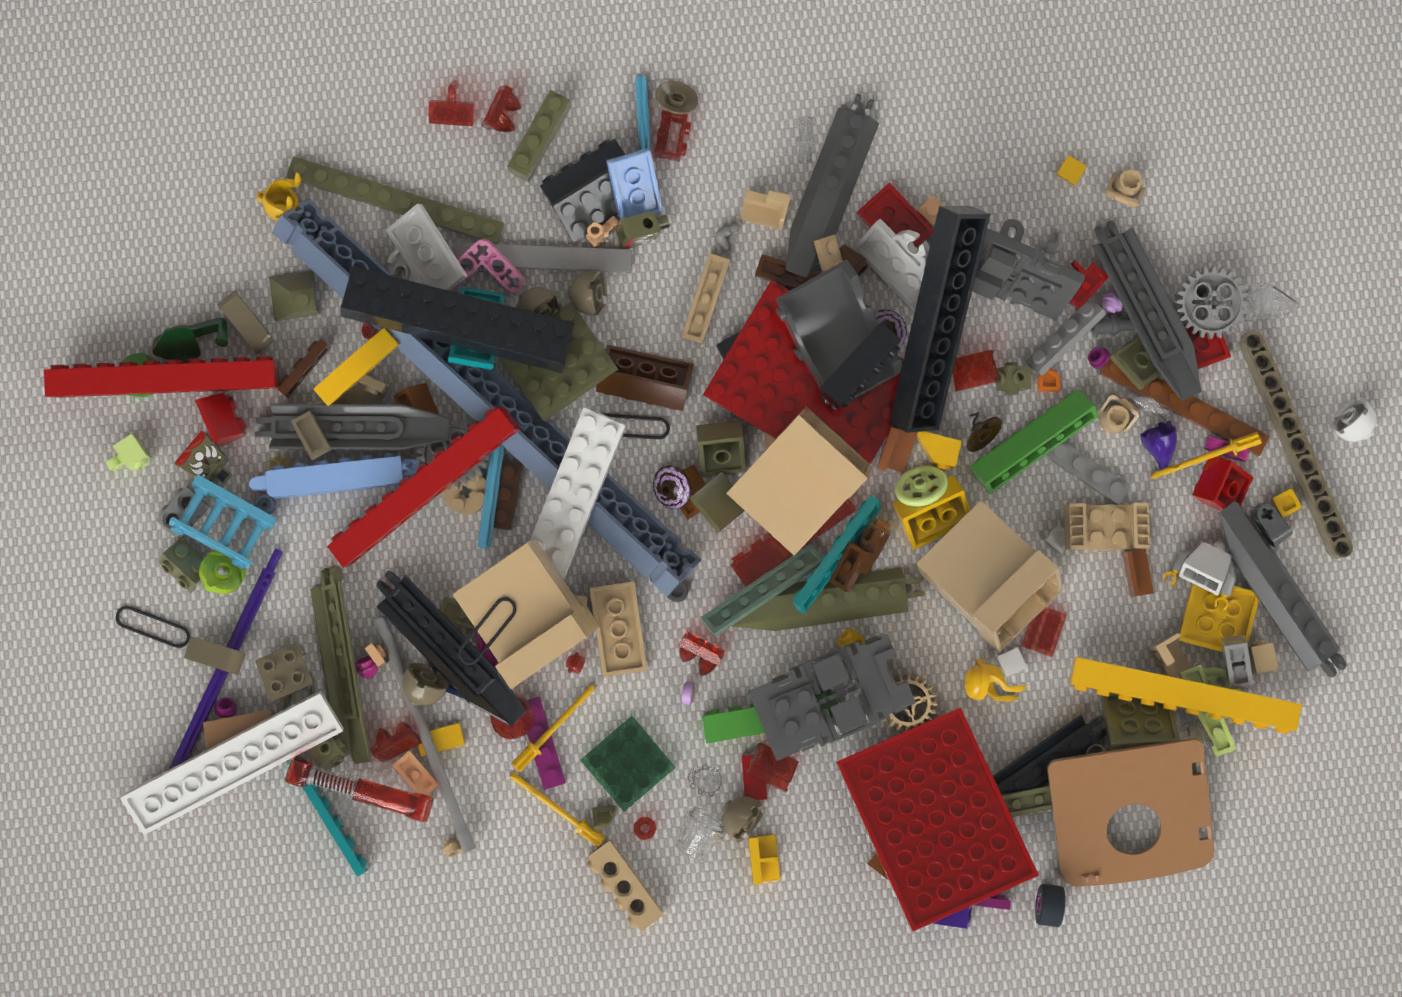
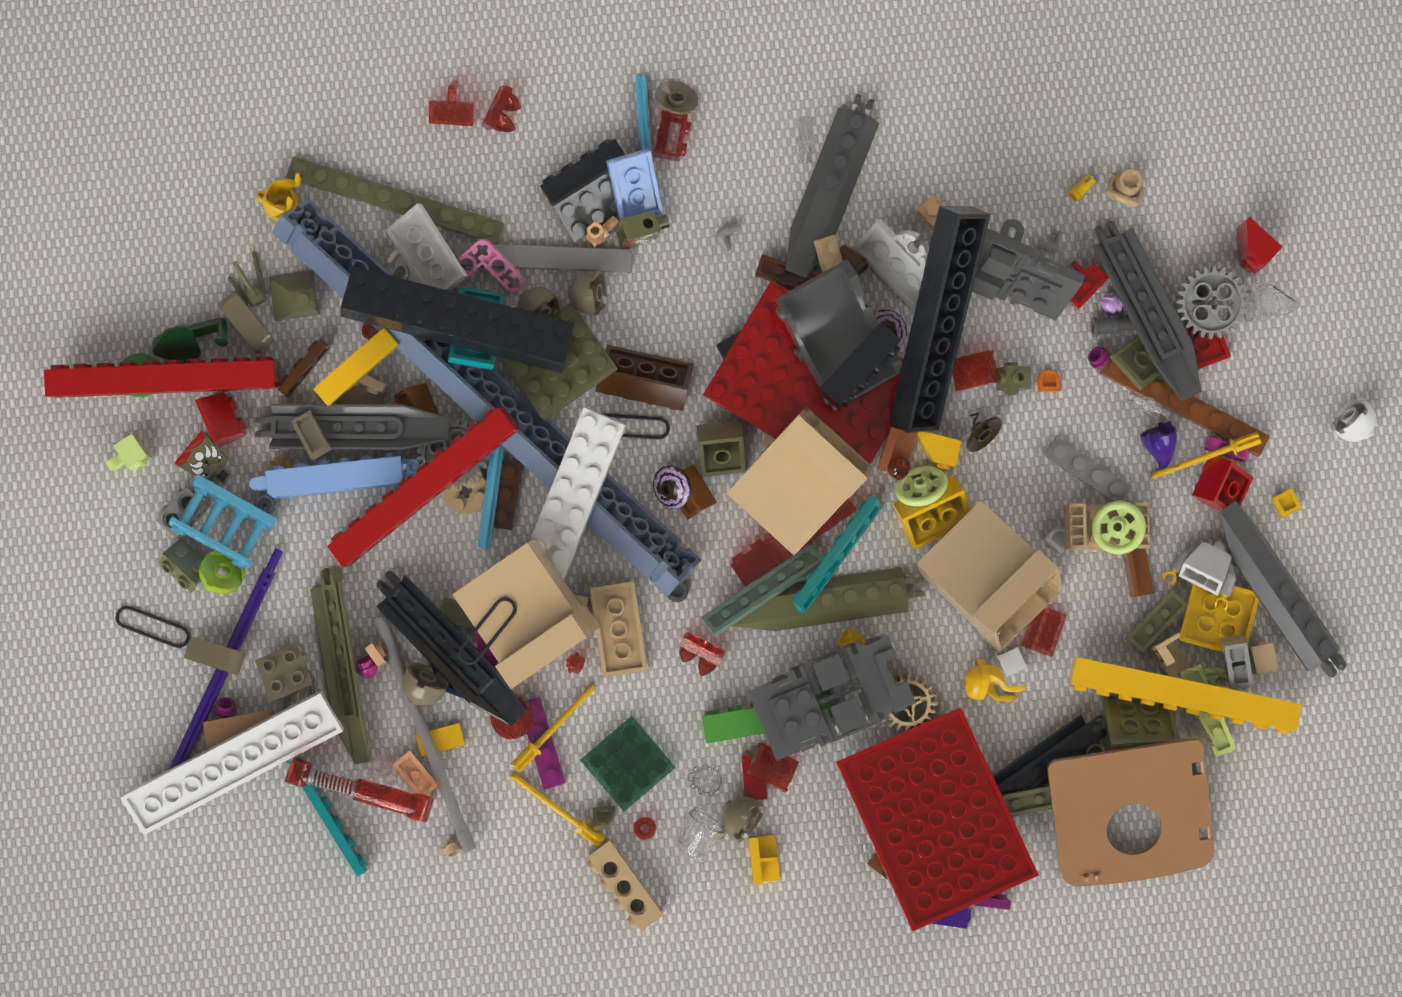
olive brick [308,736,348,770] -> none
clear red tile [370,721,422,763] -> none
olive brick [507,90,571,183] -> none
tan plate [681,253,730,345] -> none
lavender tile [682,681,695,705] -> none
olive tile [689,472,745,533] -> none
tan panel [740,190,791,231] -> none
reddish brown plate [829,517,891,593] -> none
red plate [856,182,933,248] -> none
bright green brick [970,389,1098,494] -> none
light grey plate [1026,299,1107,376] -> none
black wheel [1035,884,1065,927] -> none
yellow tile [1056,155,1087,186] -> none
tan piece [1097,393,1140,434] -> none
dark tan beam [1239,330,1353,559] -> none
dark grey piece [1252,504,1293,547] -> none
none -> olive plant [227,251,268,307]
none -> clear red tile [887,456,910,480]
none -> yellow pin [1068,174,1096,202]
none -> yellowish green plate [1092,500,1146,554]
none -> olive plate [1125,590,1189,654]
none -> red slope [1236,216,1283,275]

